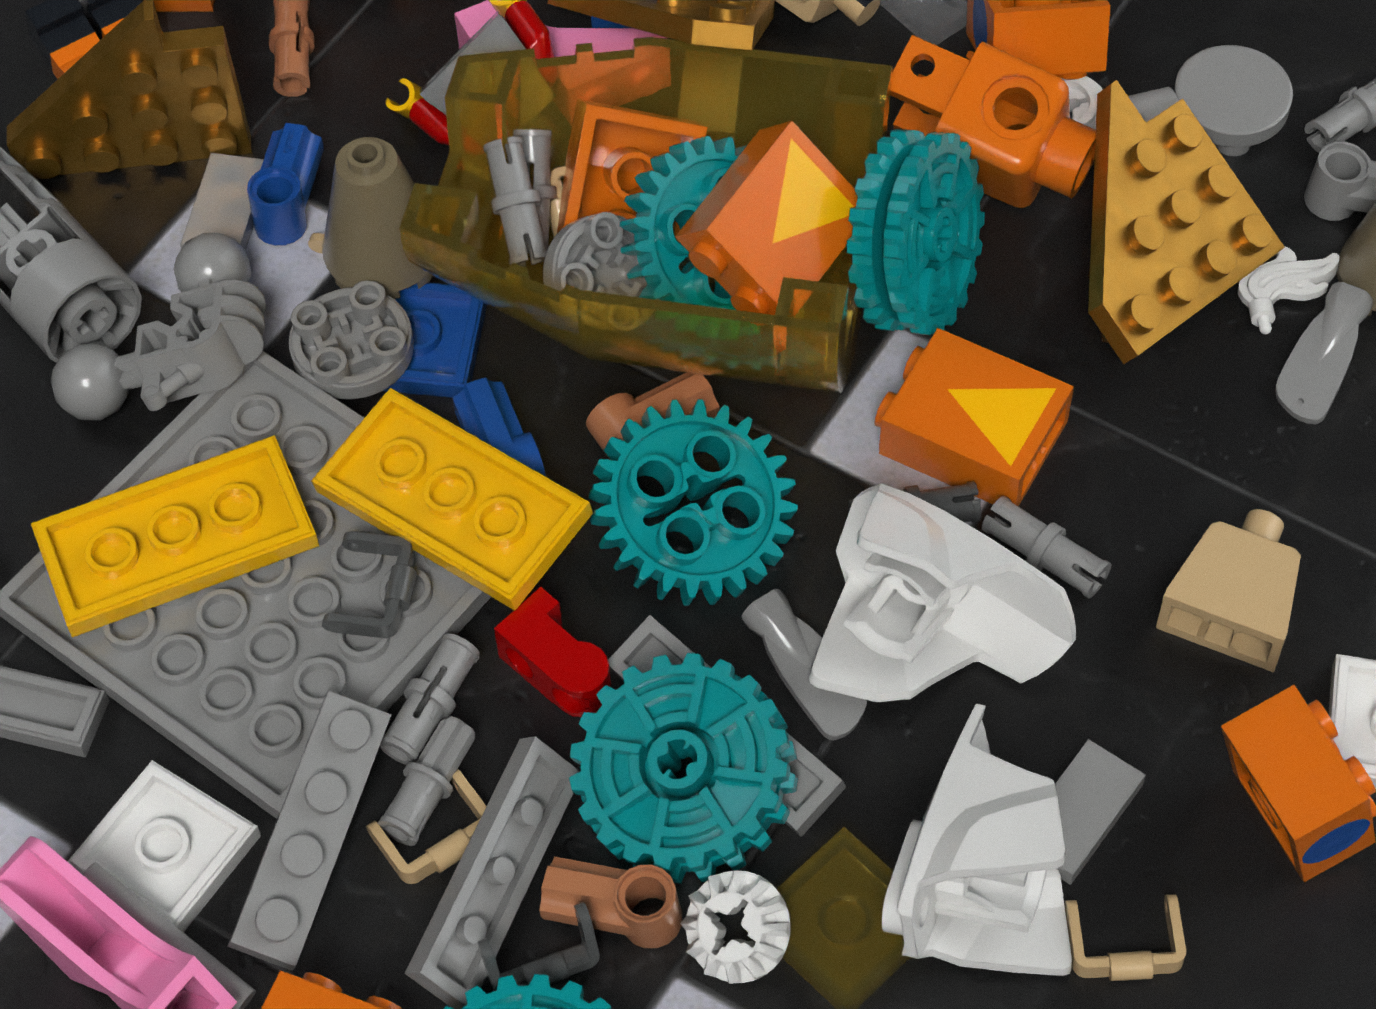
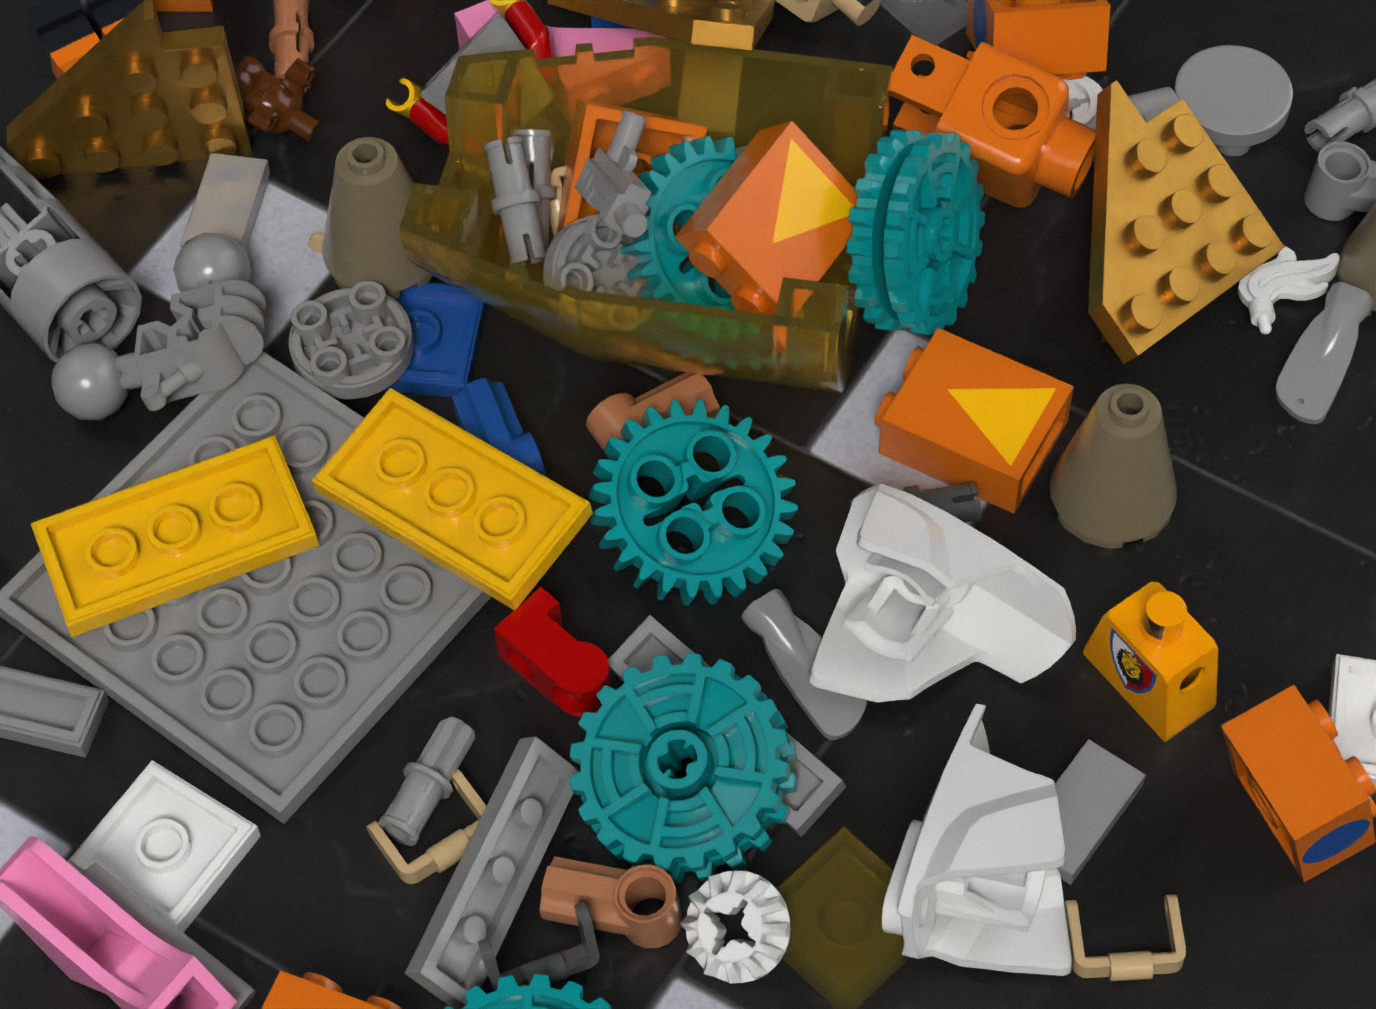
light grey plate [227,690,391,971] -> none
blue piece [247,123,324,246] -> none
dark grey piece [322,531,417,638] -> none
light grey pin [379,633,480,765] -> none
light grey pin [982,496,1112,599] -> none
tan torso [1156,509,1301,673] -> none
none -> reddish brown piece [235,55,321,142]
none -> light grey piece [575,110,652,238]
none -> dark tan cone [1049,384,1177,549]
none -> light orange torso [1083,581,1218,742]

